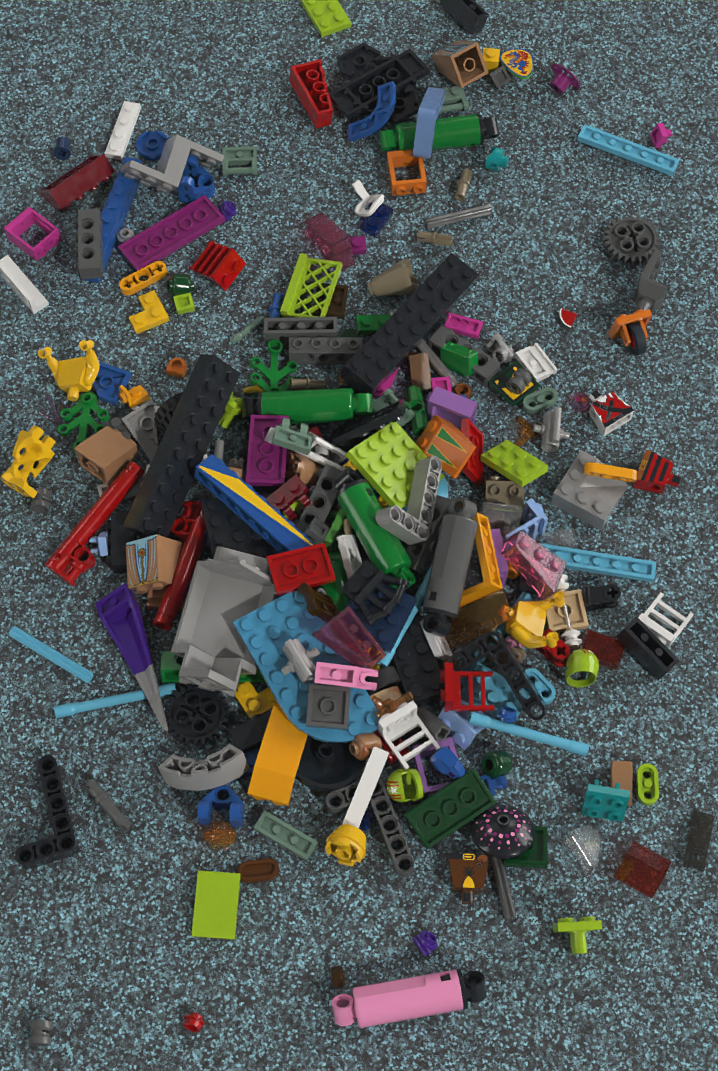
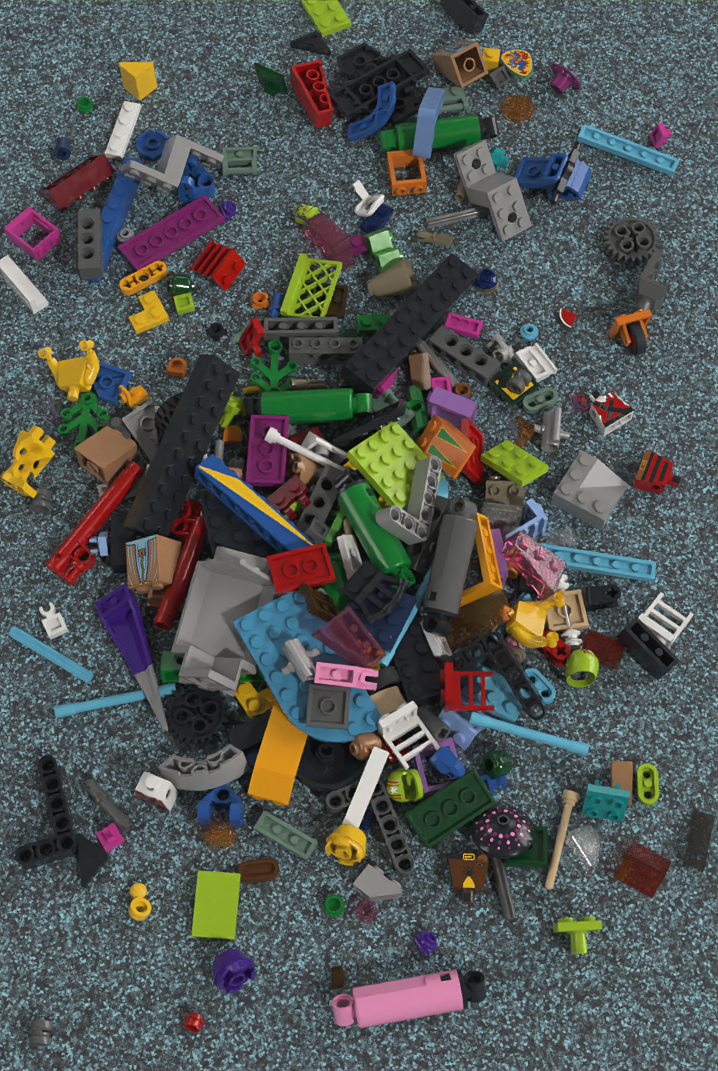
sand green plate [272,417,312,455] -> none
clear orange hose [372,692,413,718] -> none
green piece [440,341,478,377] -> none
blue plate [496,706,517,723] -> none
light orange beam [583,462,637,482] -> none
none -> white plate [39,602,68,640]
none -> green plate [76,97,94,113]
none -> black tile [77,833,110,888]
none -> dark pink tile [96,823,125,853]
none -> yellow slope [119,62,157,101]
none -> yellow plate [128,883,151,921]
none -> white torso [134,771,179,812]
none -> black plate [206,322,228,342]
none -> dark purple cone [212,949,256,993]
none -> orange tile [223,425,243,445]
none -> red plate [239,318,265,357]
none -> orange plate [251,292,270,310]
none -> dark green piece [254,62,288,96]
none -> black tile [290,31,331,56]
none -> lime head [293,201,320,227]
none -> green plate [323,895,345,917]
none -> light grey slope [353,864,403,902]
none -> clear pink plate [356,900,377,922]
none -> bright green brick [364,228,403,272]
none -> light grey bracket [453,140,532,241]
none -> clear blue piece [474,269,498,293]
none -> clear orange wheel [502,95,534,123]
none -> blue piece [514,142,591,205]
none -> medium azure plate [520,324,538,341]
none -> tan piece [545,790,580,890]

